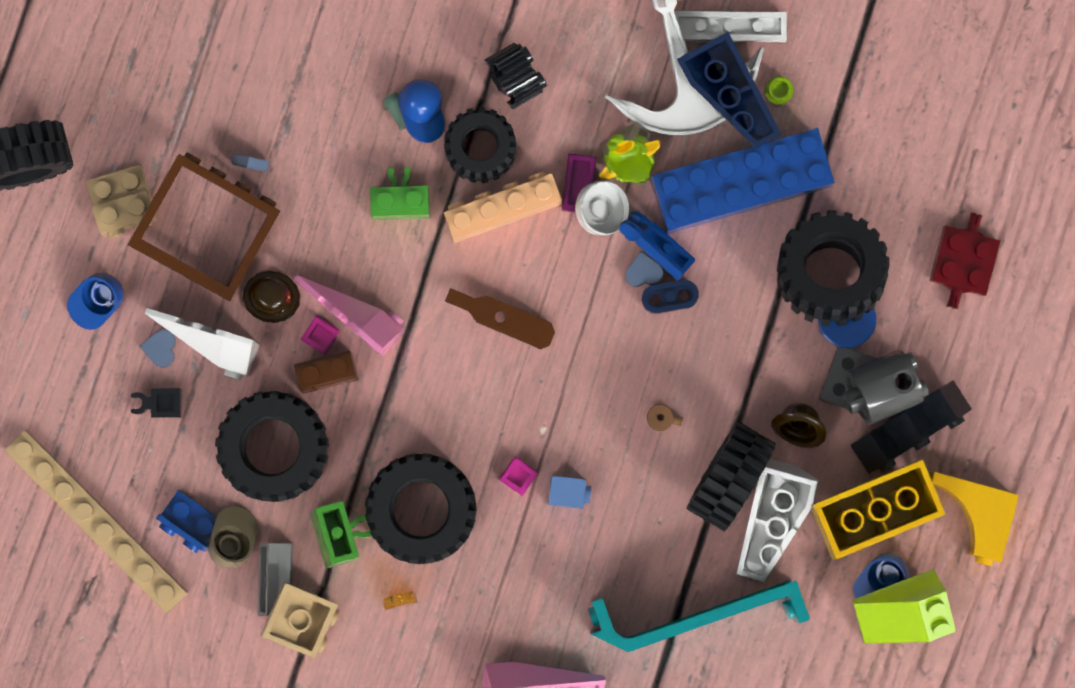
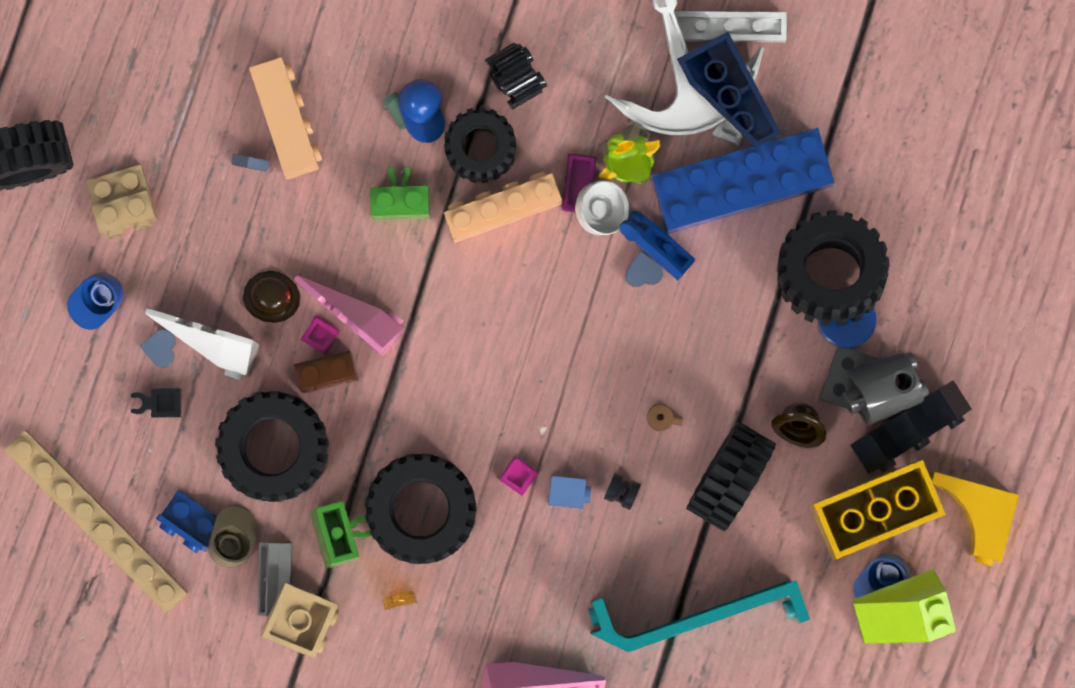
reddish brown window [127,152,280,301] -> none
reddish brown piece [445,288,555,349] -> none
dark blue plate [641,280,699,314] -> none
white wedge [737,458,819,582] -> none
lime plate [765,76,794,105] -> none
dark red plate [929,213,1000,310] -> none
none -> light nougat brick [249,57,322,180]
none -> black wheel [604,473,641,510]
none -> white tile [712,120,743,146]

